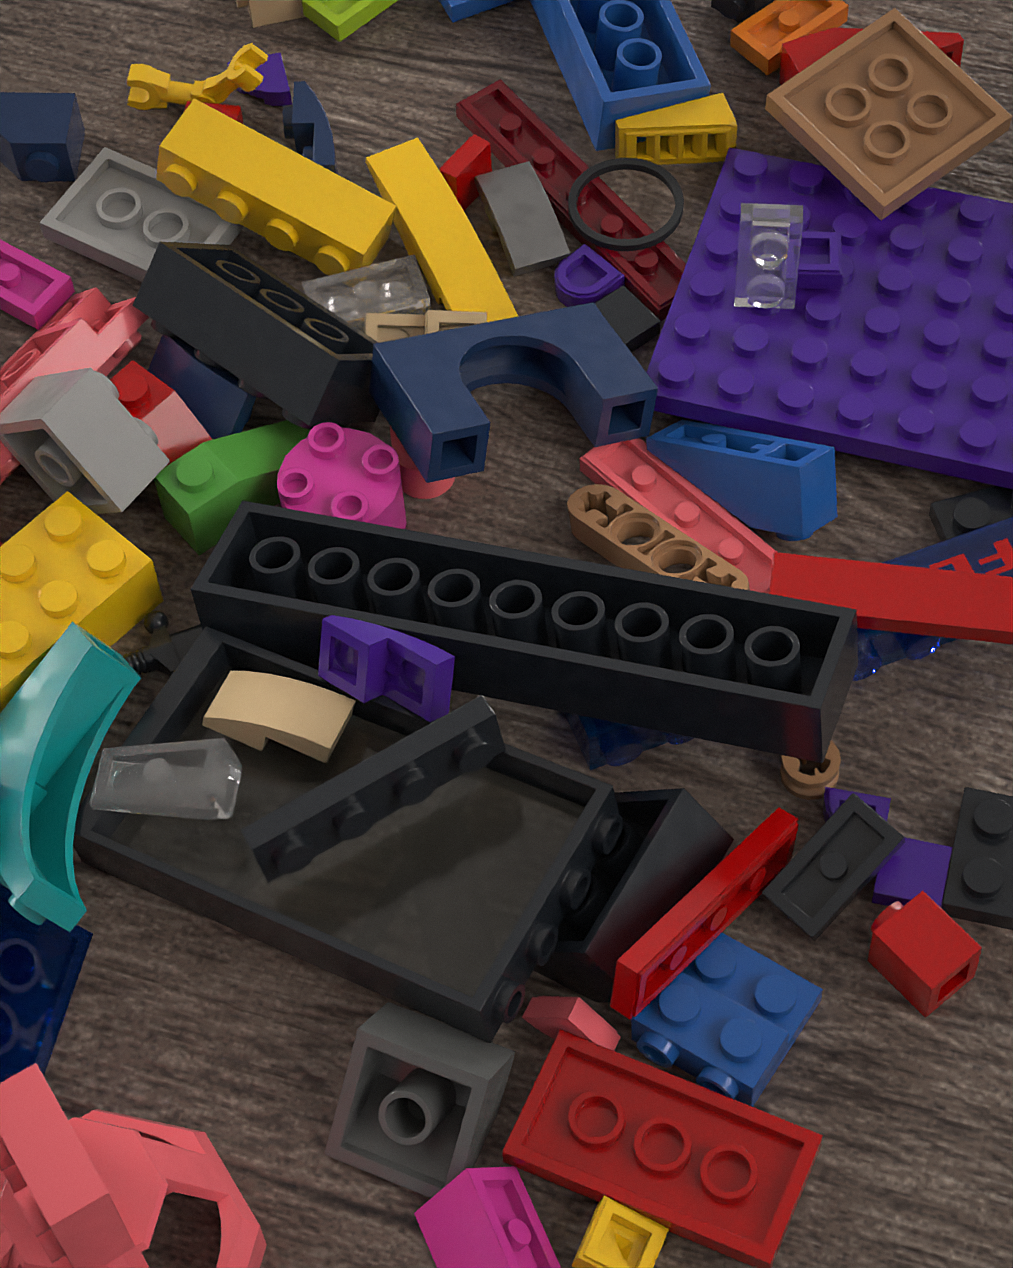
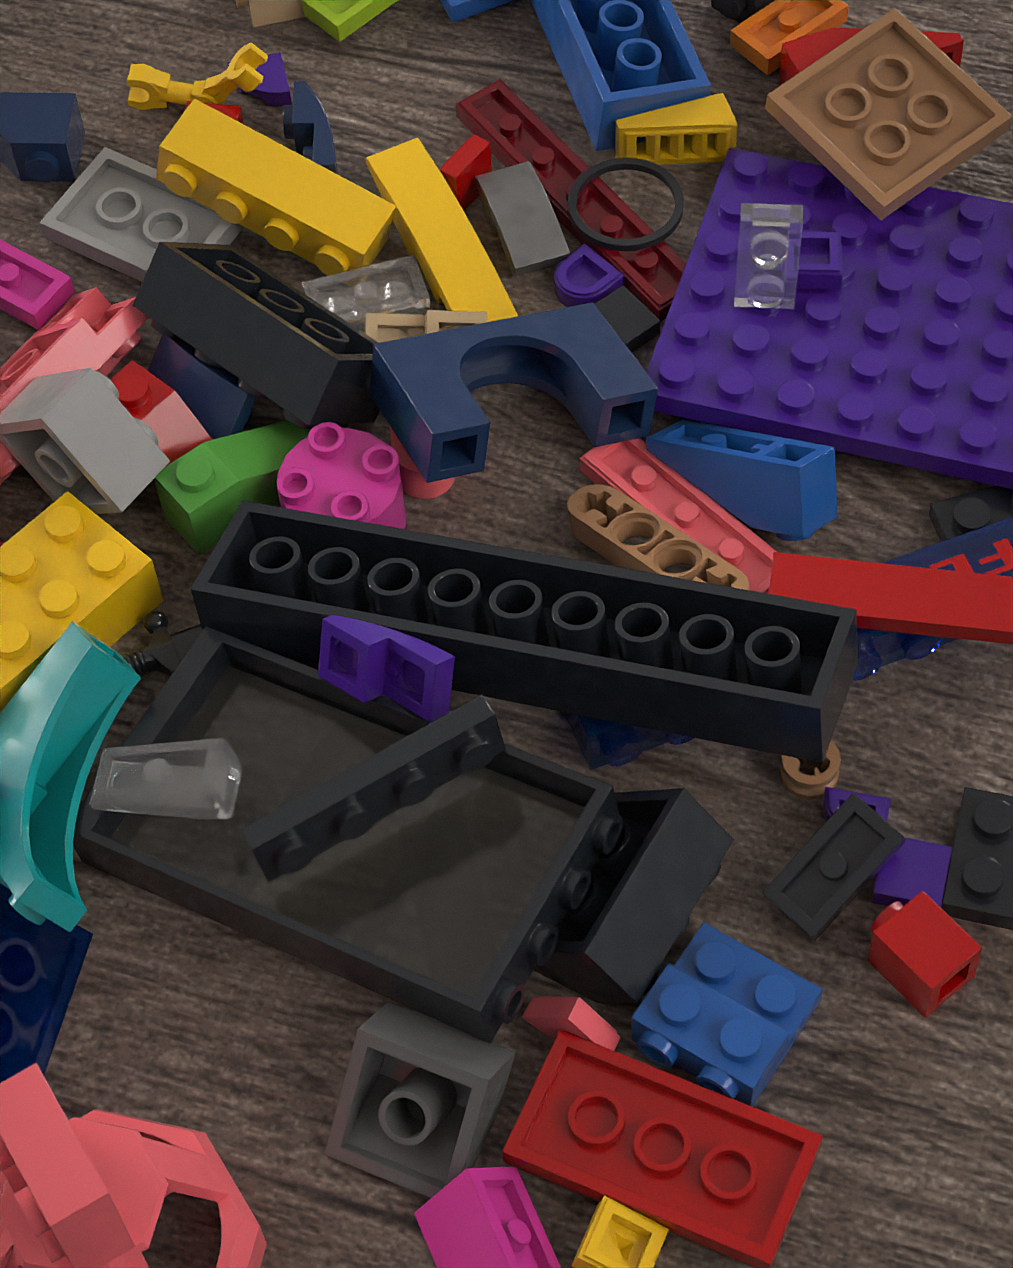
tan slope [202,671,356,763] -> none
red tile [610,807,799,1019] -> none

